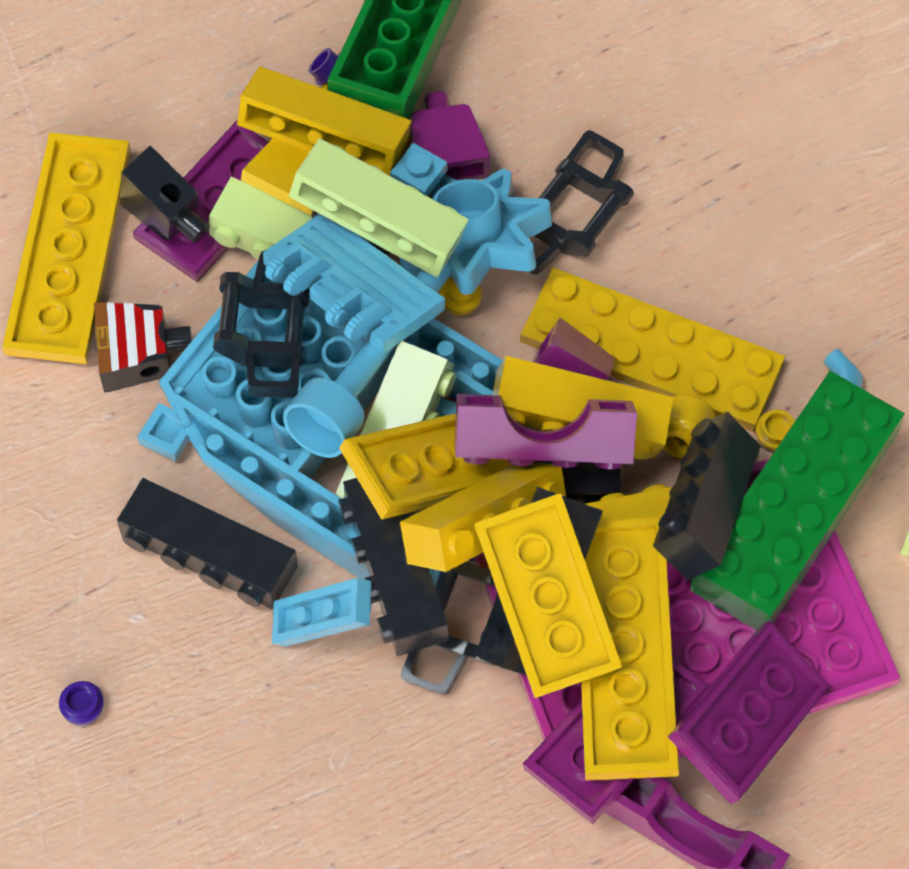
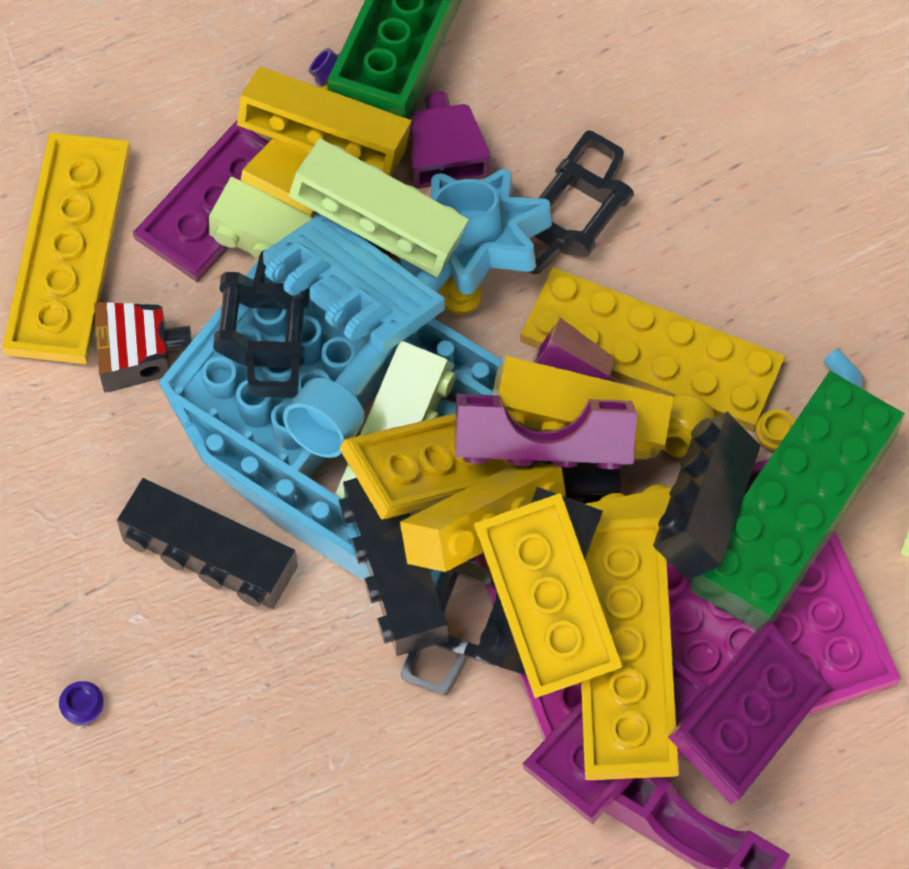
black torso [120,146,210,244] -> none
medium azure plate [137,403,190,461] -> none
medium azure plate [272,578,372,647] -> none
medium azure plate [390,143,447,197] -> none

